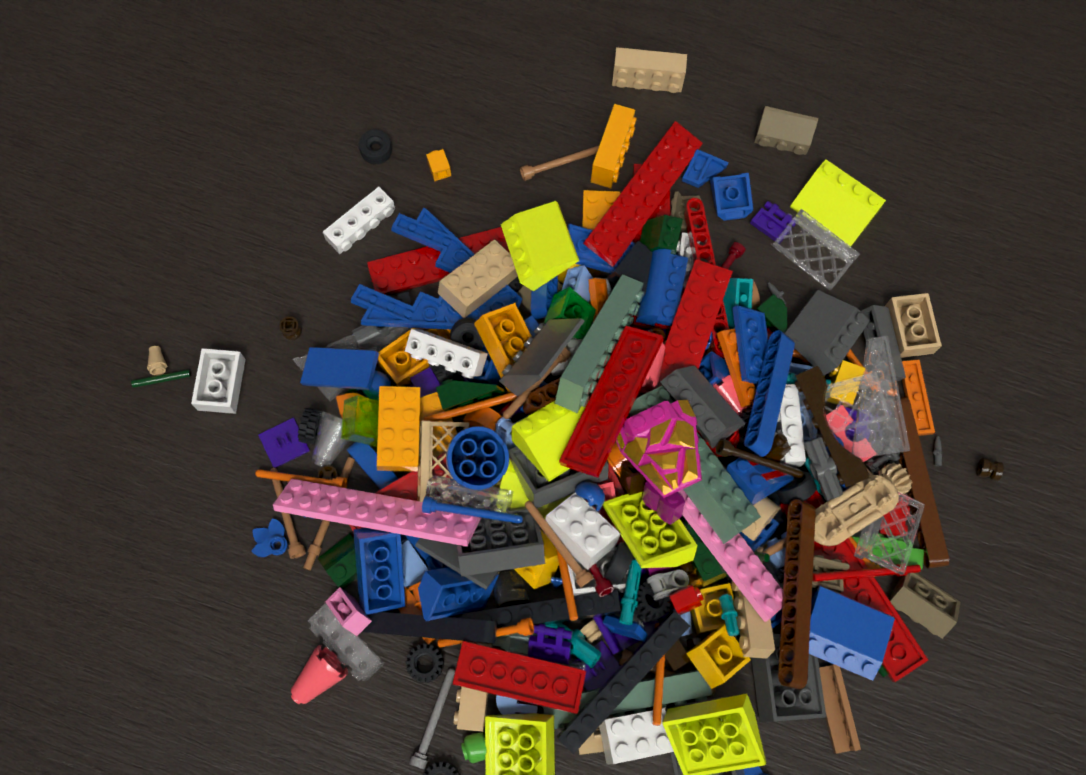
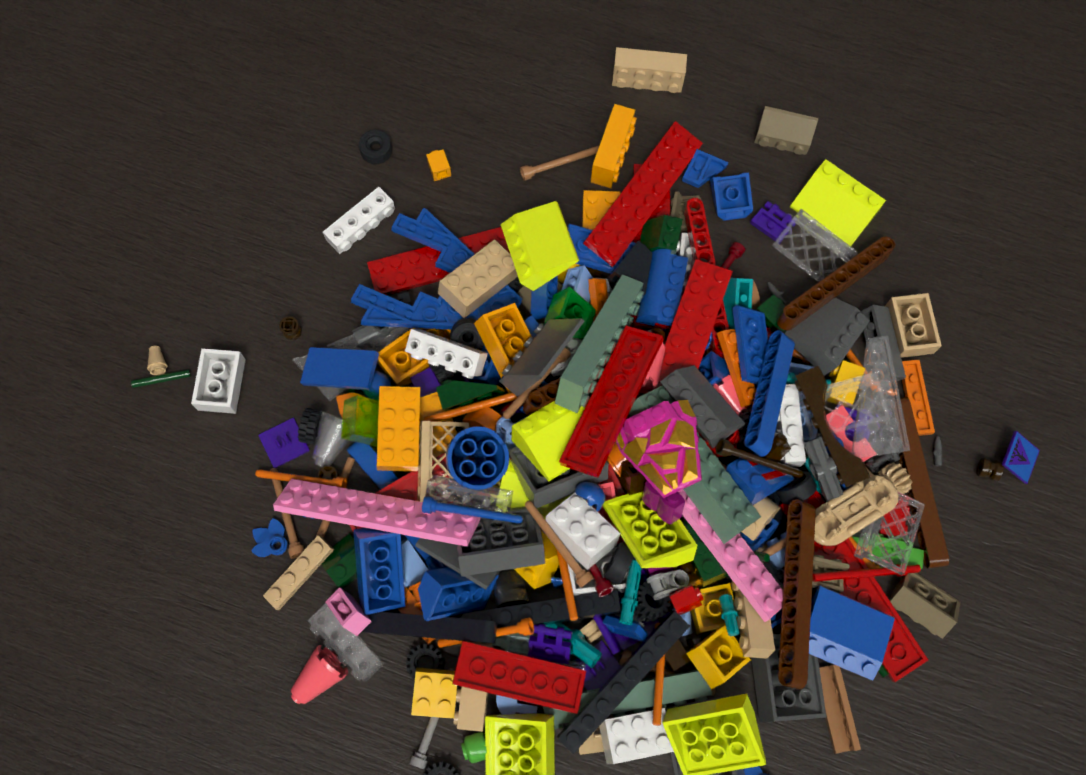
none -> tan plate [263,535,334,610]
none -> yellow brick [411,668,457,718]
none -> reddish brown beam [777,237,896,331]
none -> piece [1002,431,1040,484]

